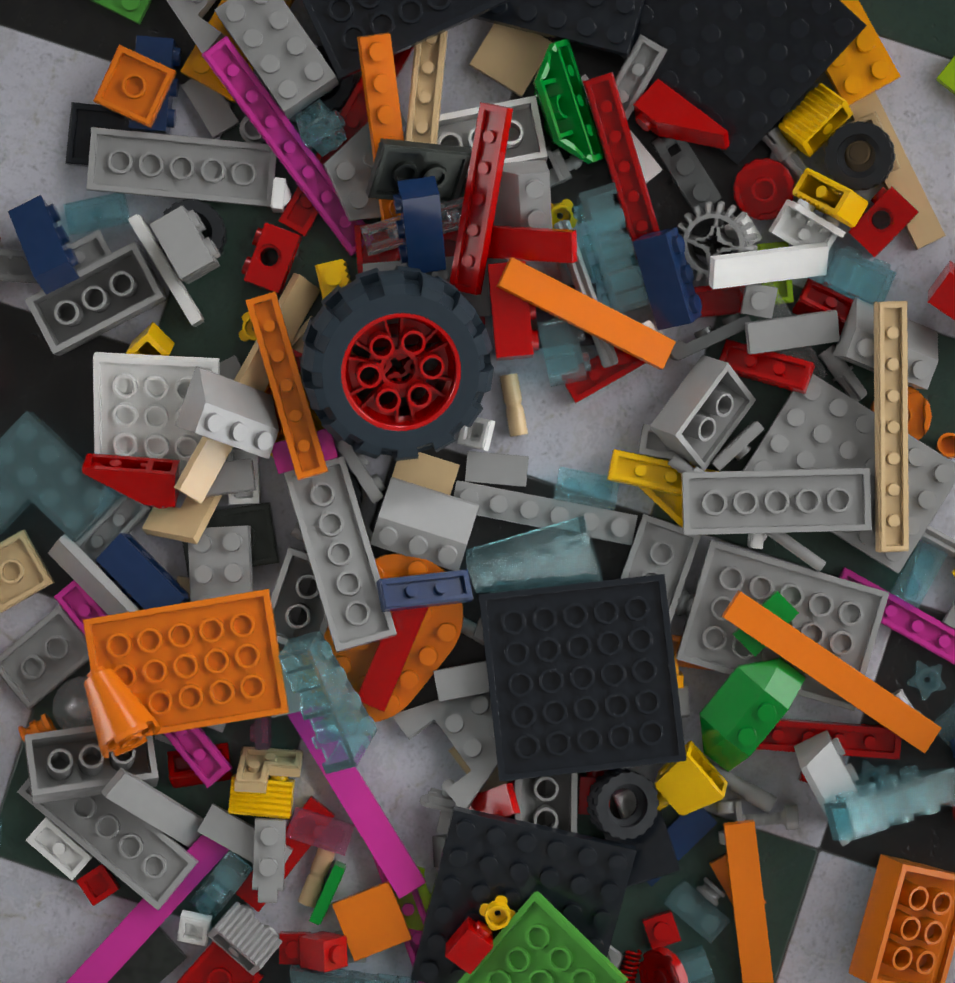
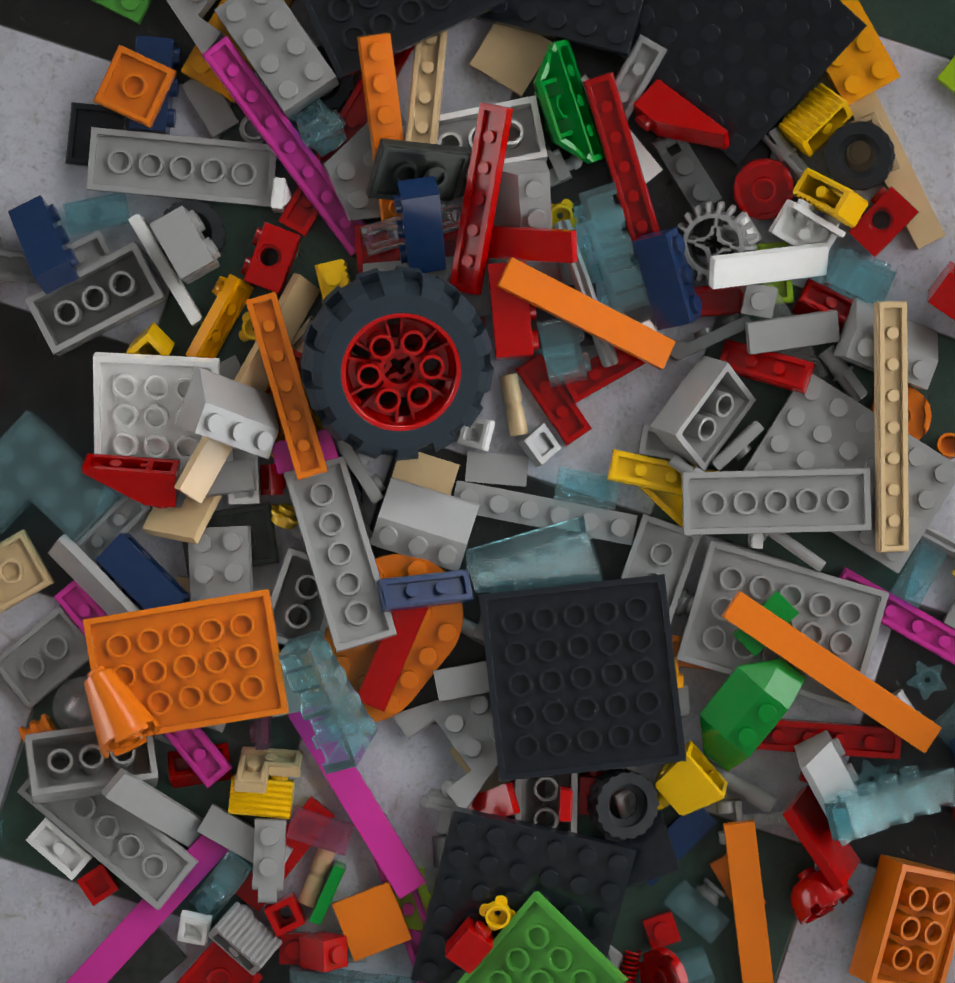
none -> light orange hinge [185,274,254,358]
none -> red plate [260,464,286,495]
none -> red plate [264,891,307,937]
none -> yellow plate [271,503,298,530]
none -> red tile [515,352,592,446]
none -> light grey plate [519,423,562,467]
none -> red tile [558,786,573,822]
none -> red tile [782,785,861,891]
none -> red cylinder [790,867,854,925]

